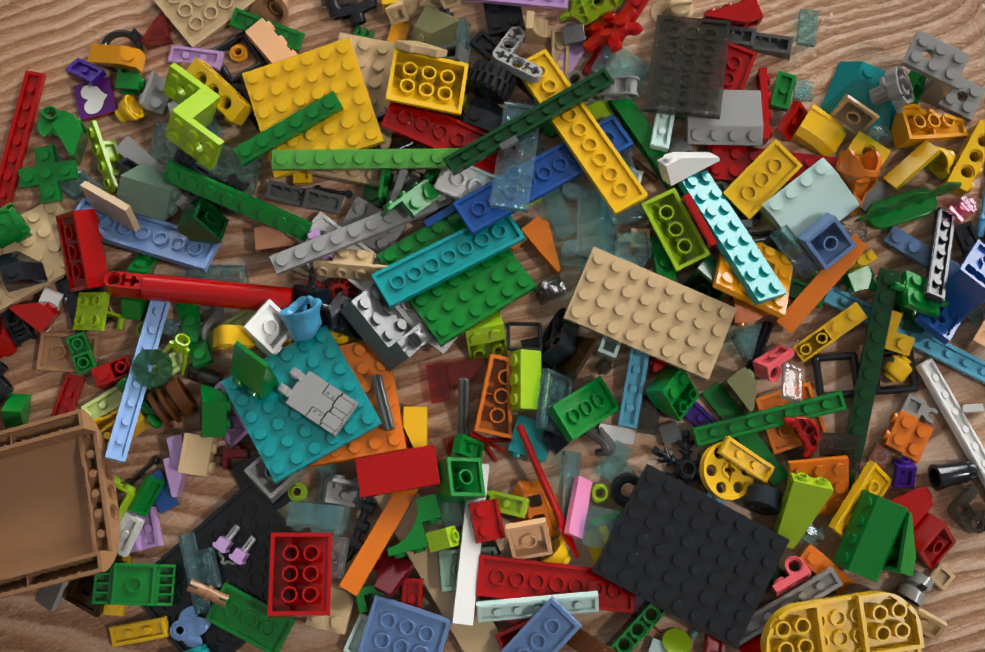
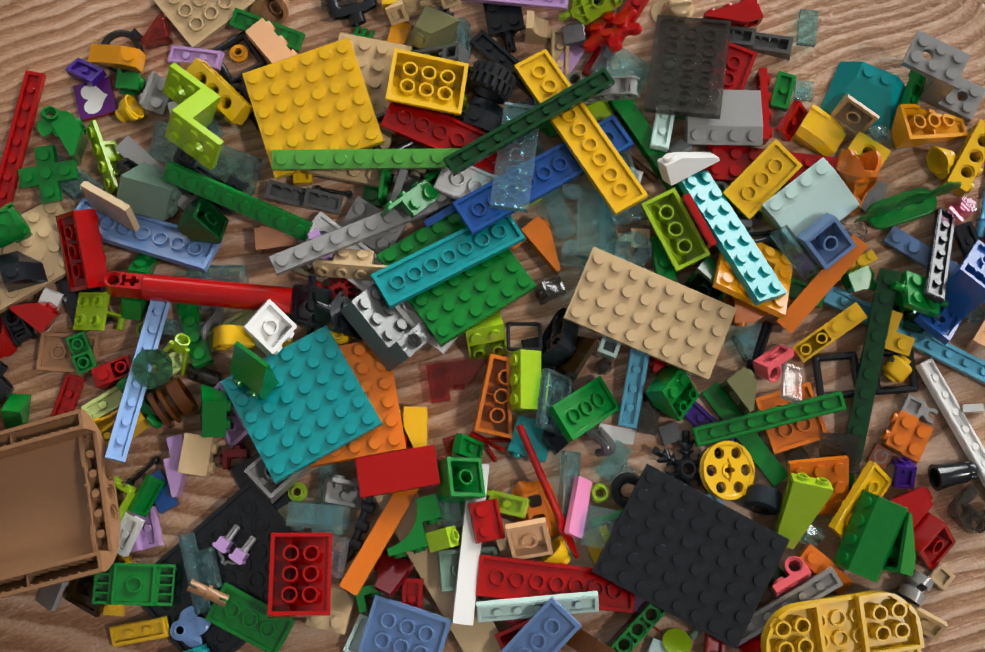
green plate [234,91,344,167] -> none
light grey tile [277,367,359,437] -> none
dark azure piece [278,295,322,342] -> none
dark grey axle [371,374,395,431] -> none
tan tile [394,40,448,57] -> none
dark grey axle [458,378,469,434] -> none
light grey beam [491,26,543,83] -> none
dark grey tile [498,136,519,158] -> none
yellow tile [717,436,775,484] -> none
red piece [782,416,821,459] -> none
light grey piece [869,65,914,114] -> none
yellow tile [883,140,941,191] -> none

